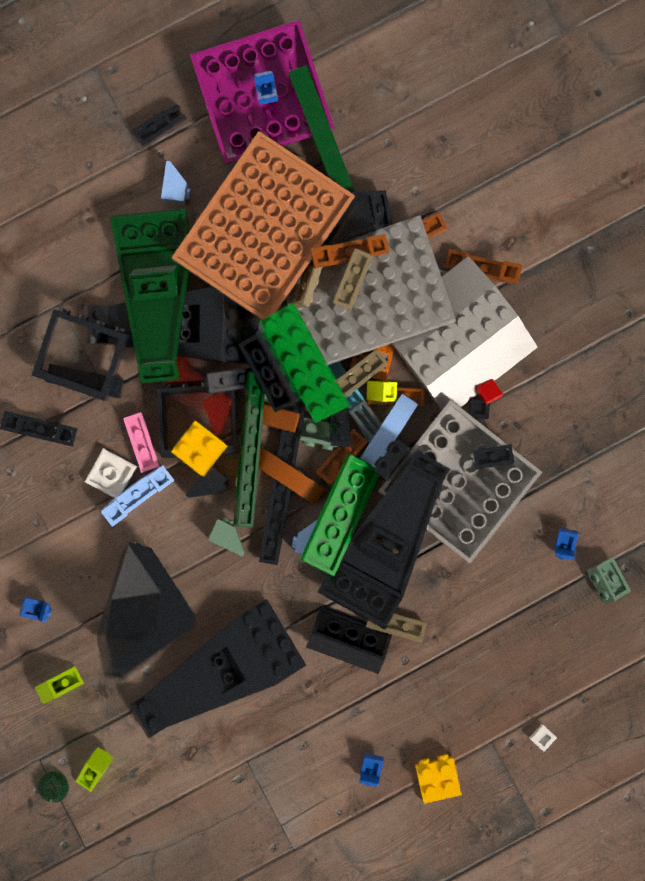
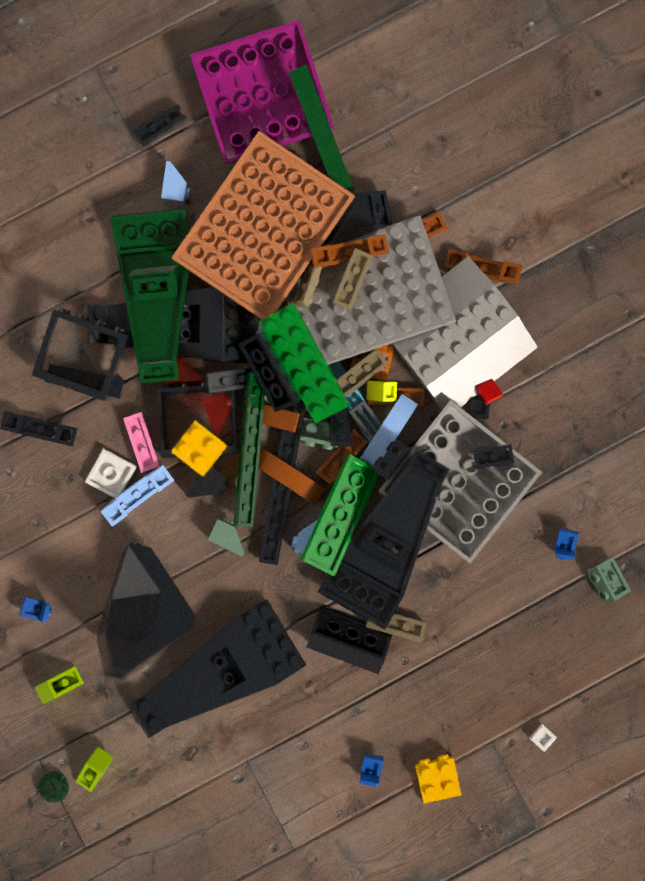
blue bracket [254,71,278,105] -> none

